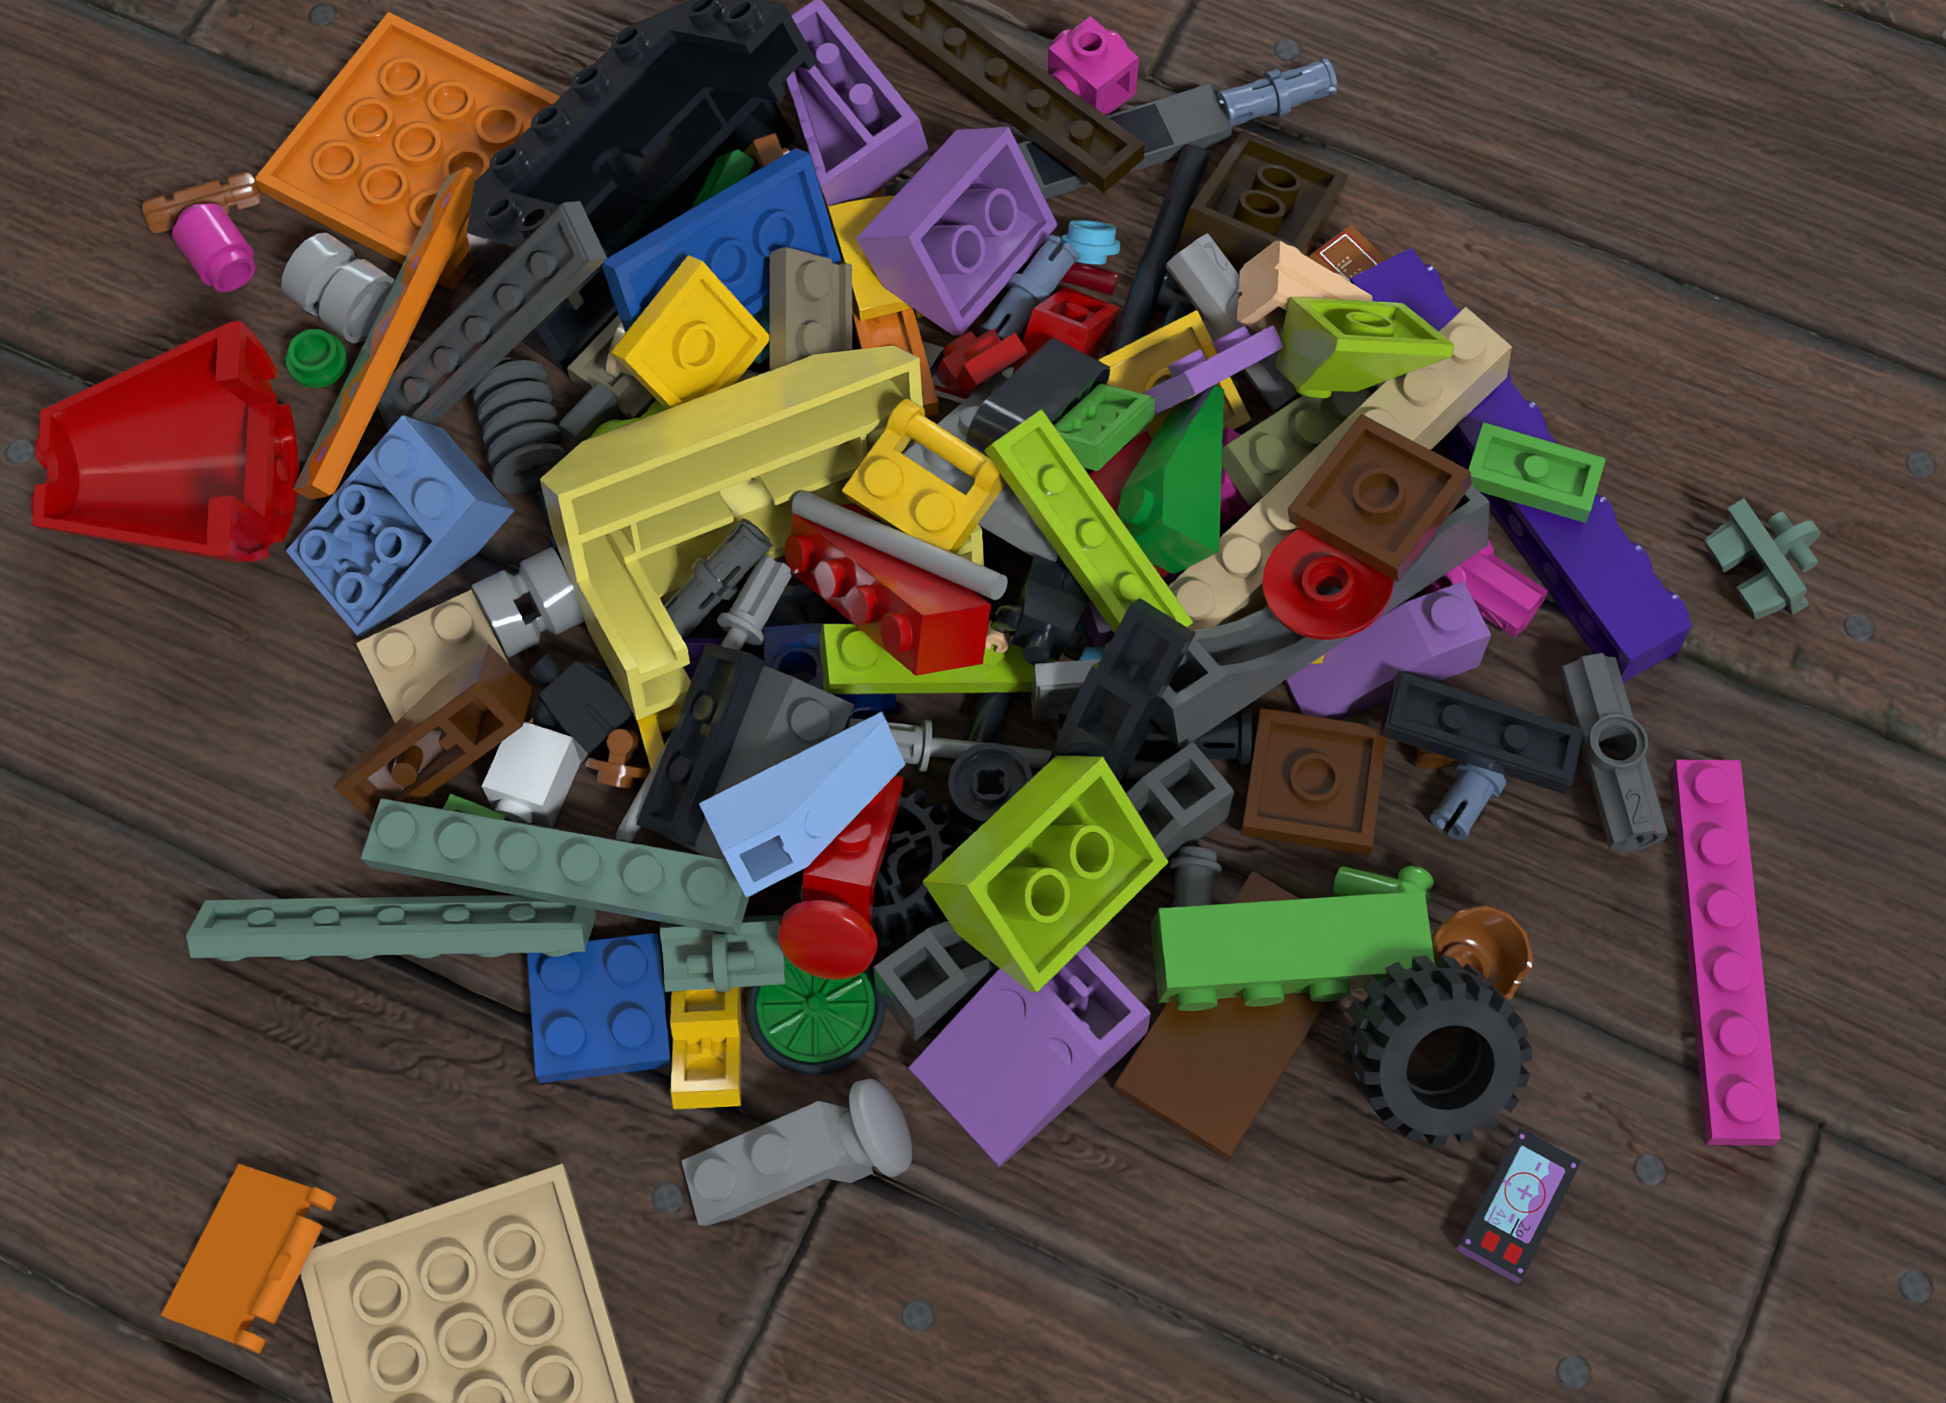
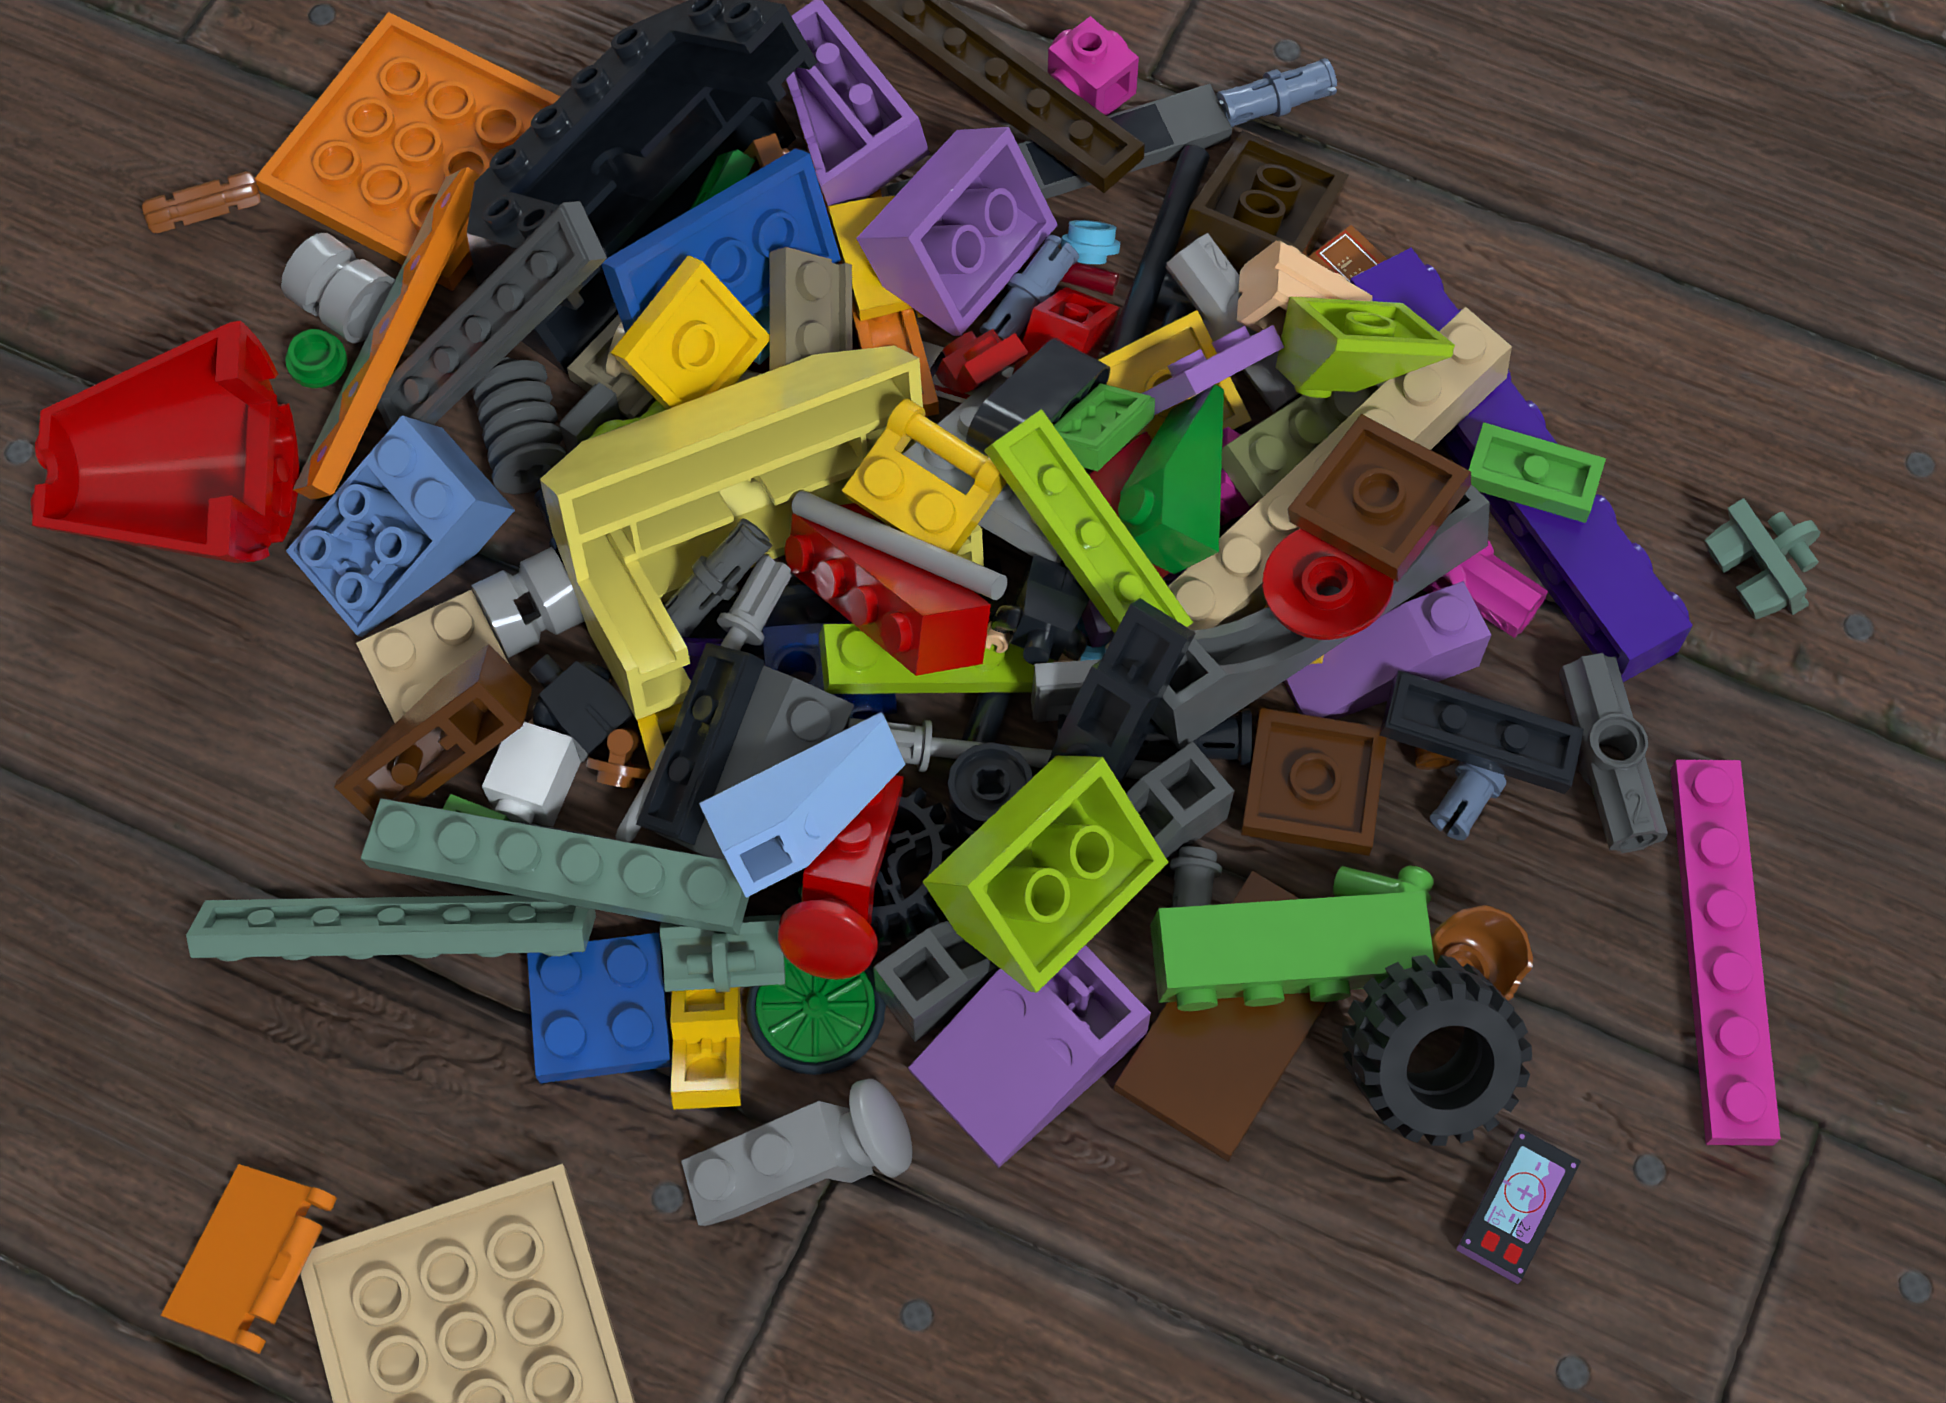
dark pink brick [172,204,256,292] -> none

